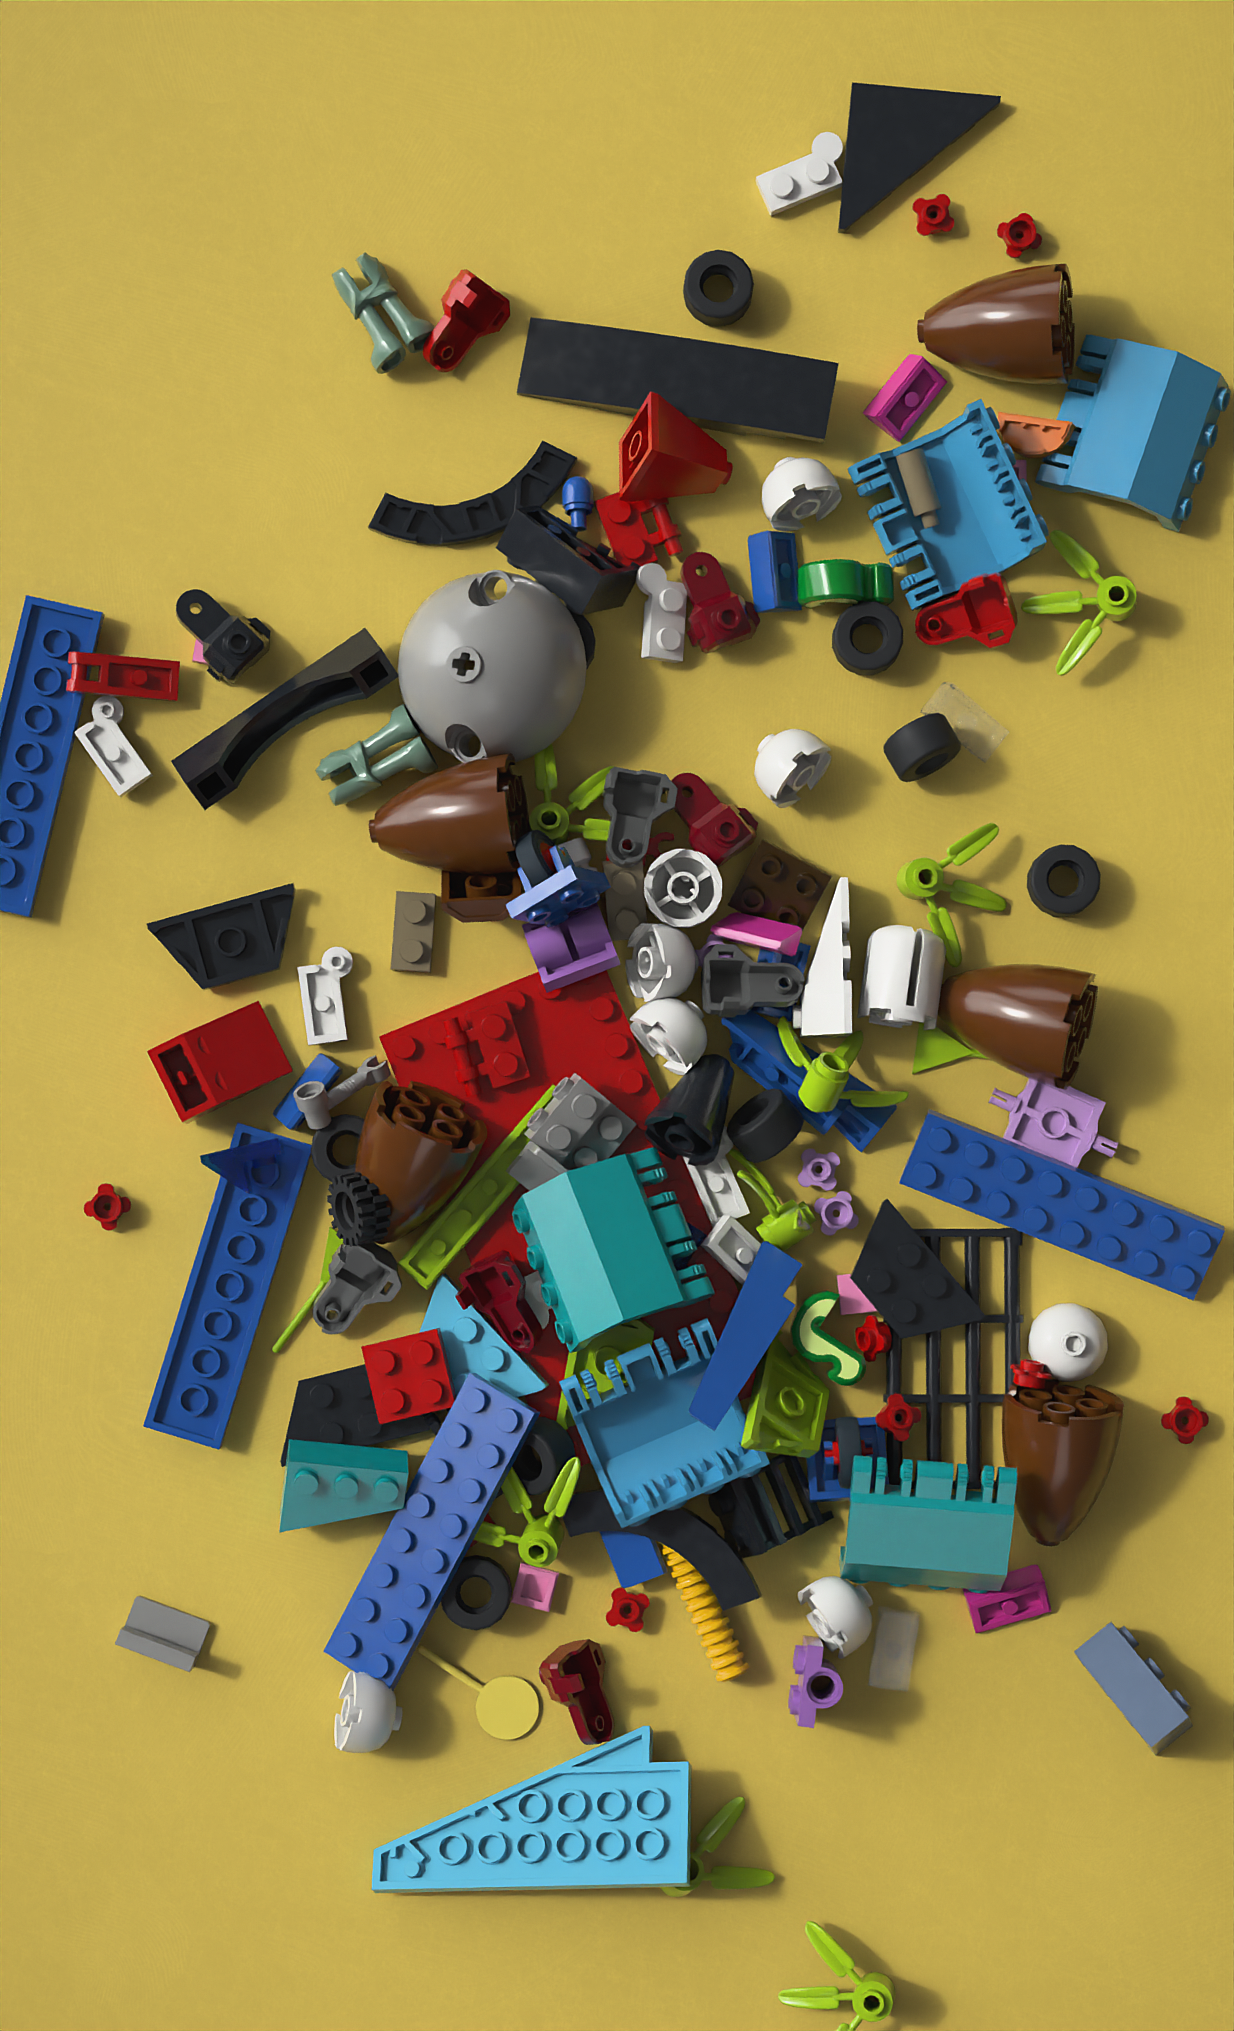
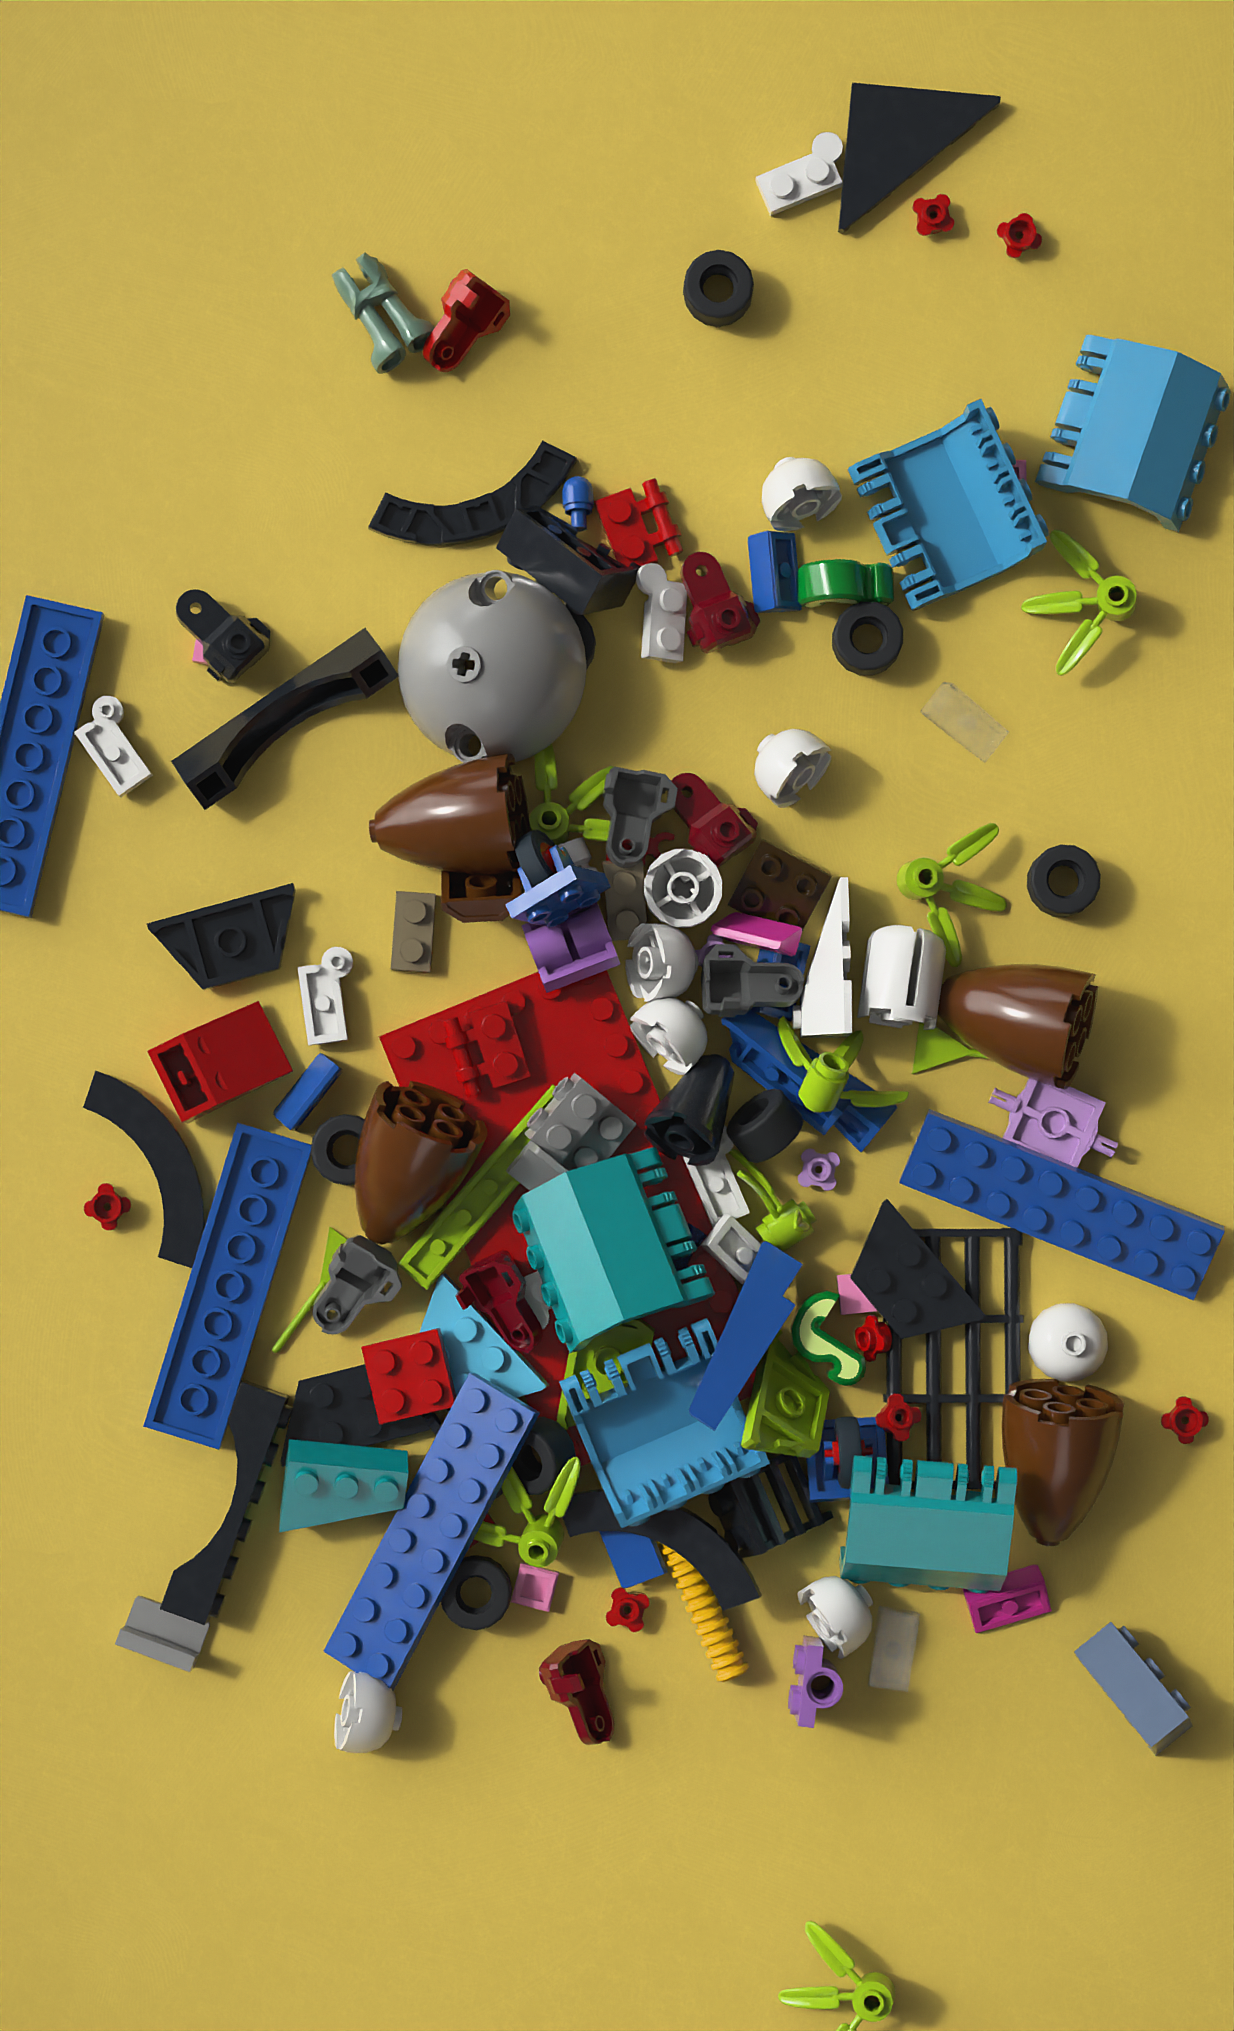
red plate [66,652,180,702] -> none
clear blue slope [200,1138,285,1194] -> none
light grey brick [293,1055,391,1130] -> none
sand green piece [315,704,438,806] -> none
black tyre [327,1172,391,1247] -> none
medium azure wing [372,1726,692,1893] -> none
light yellow piece [418,1646,539,1740] -> none
black slope [517,317,839,443] -> none
red slope [619,392,733,502] -> none
lime plant [660,1797,775,1897] -> none
lavender plate [814,1191,859,1236] -> none
dark pink slope [863,354,947,442] -> none
black tyre [883,713,961,782] -> none
dark tan cylinder [896,448,941,529] -> none
red piece [915,572,1018,648] -> none
reddish brown cylinder [917,264,1075,384] -> none
orange tile [998,412,1075,458] -> none
red plate [1010,1359,1052,1389] -> none
none -> black tile [83,1070,205,1268]
none -> black arch [160,1380,293,1625]

